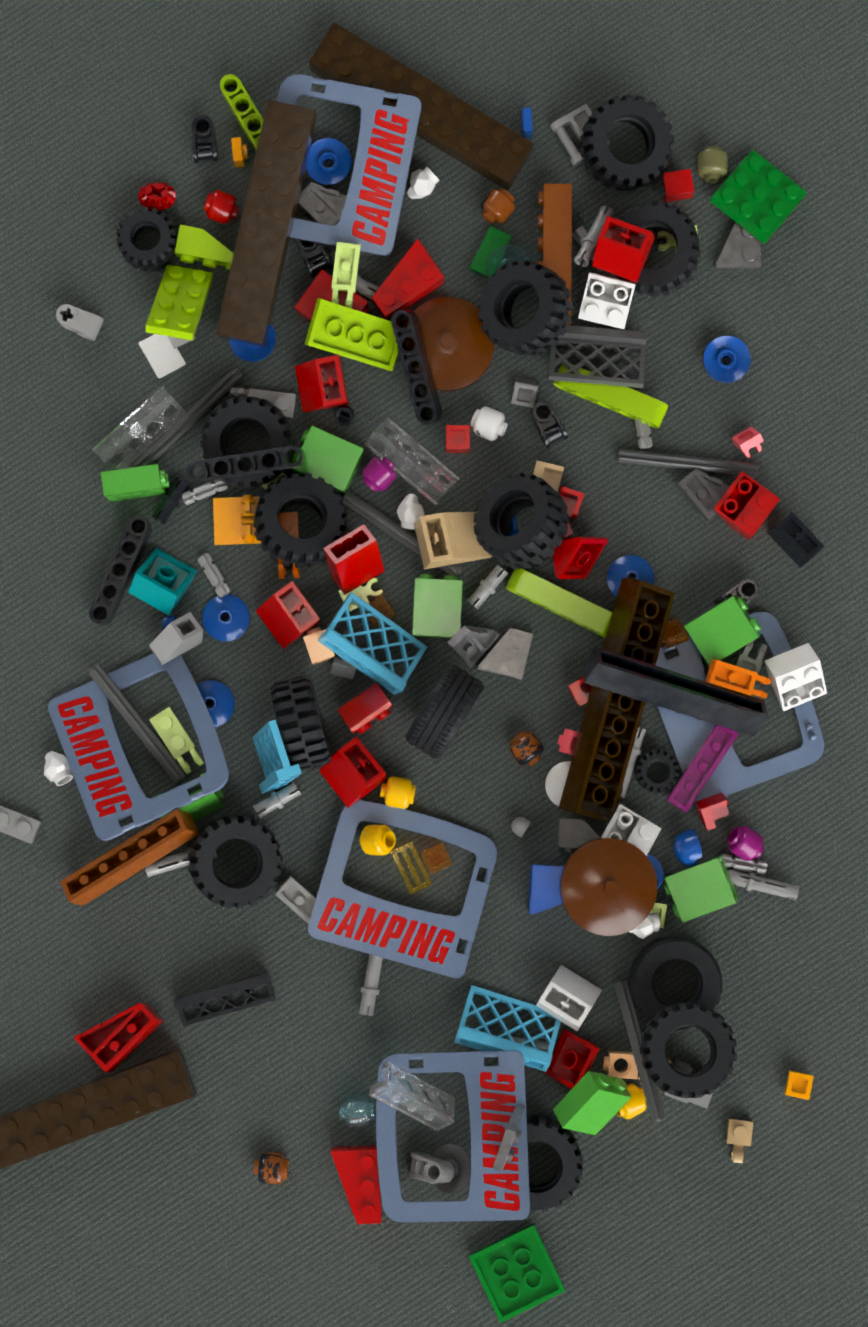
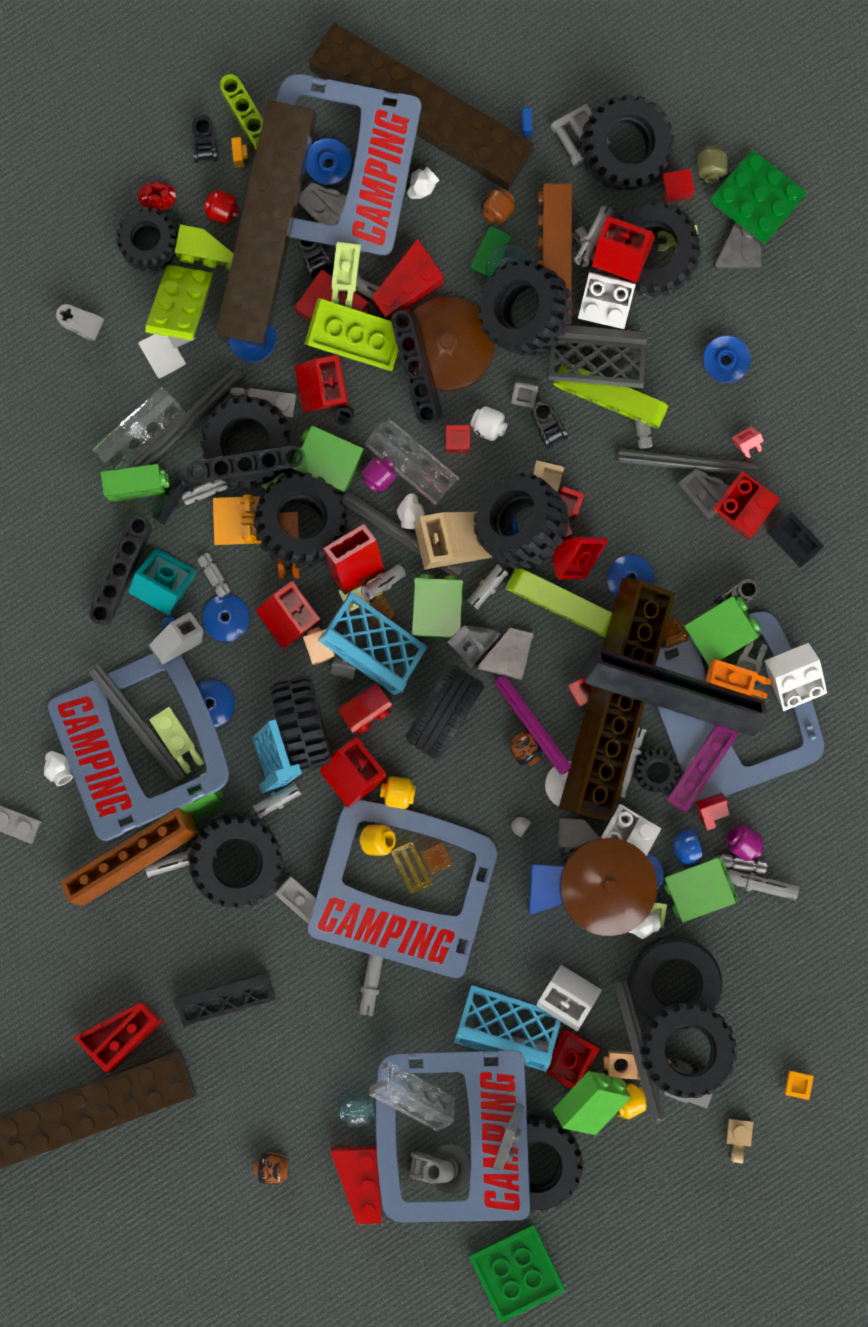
coral tile [557,729,579,756] -> none
none -> light grey pin [361,564,406,600]
none -> magenta axle [494,675,571,775]

